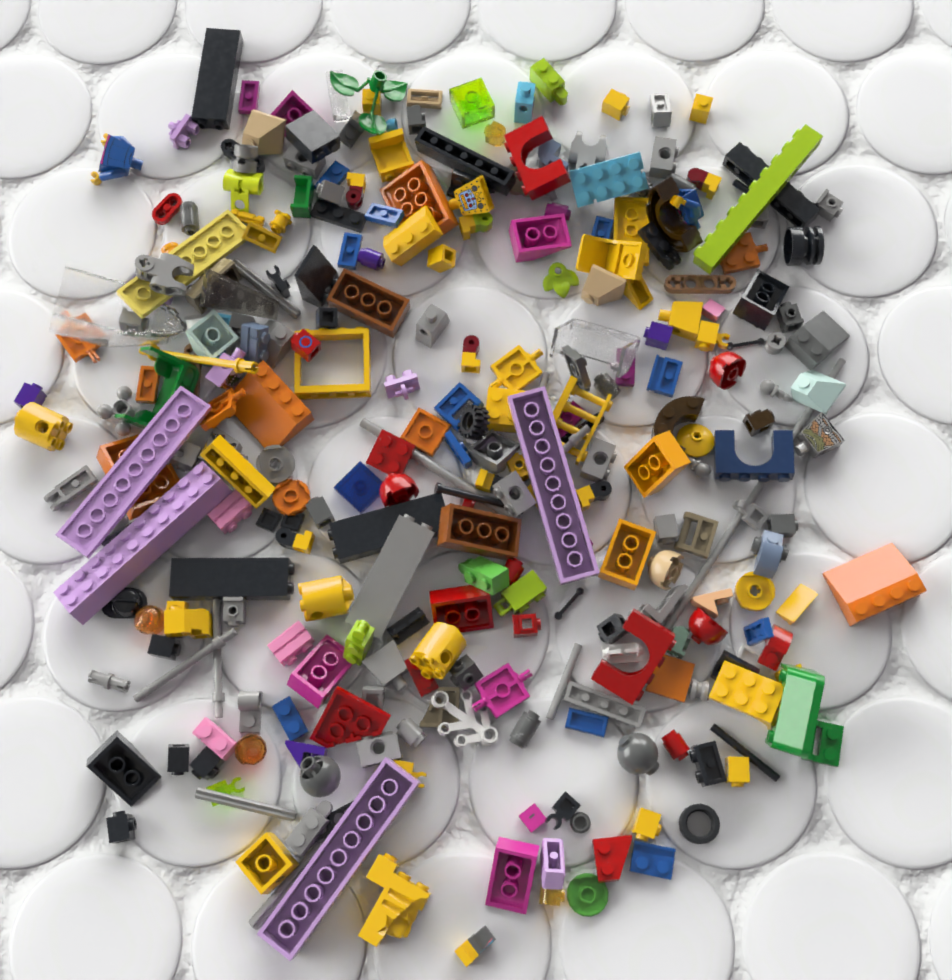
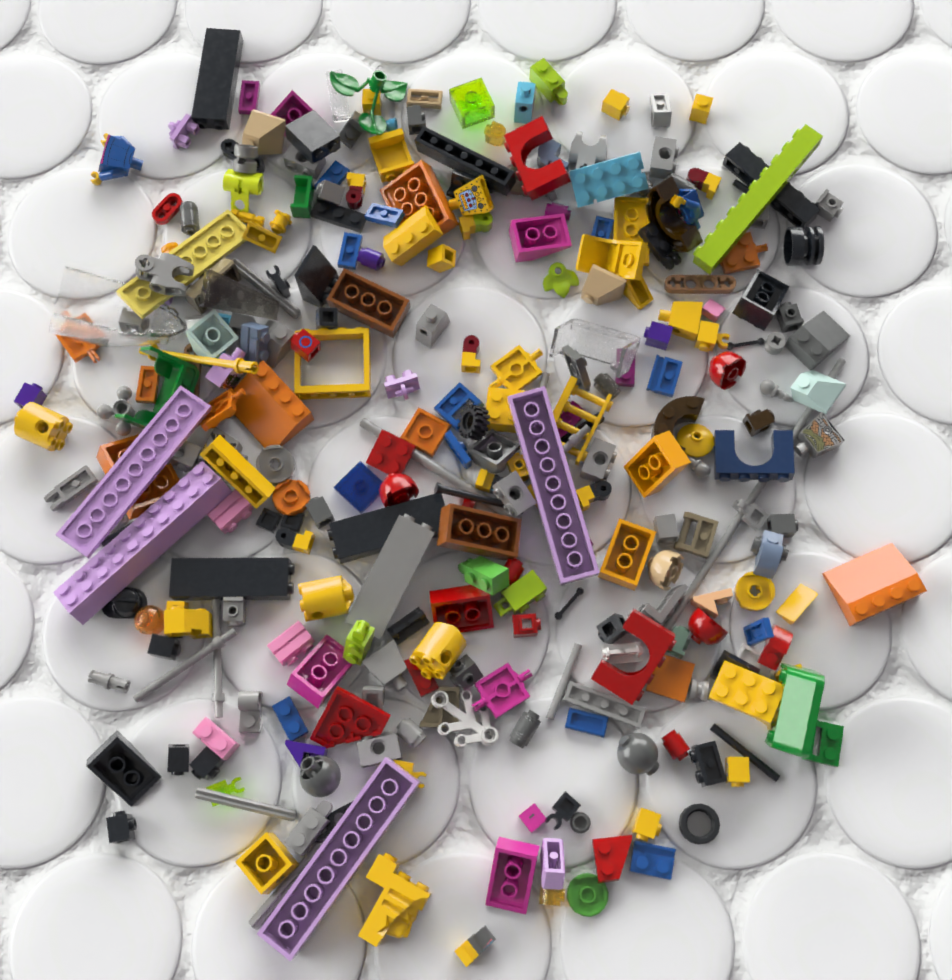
clear orange hair [234,734,267,765] -> none

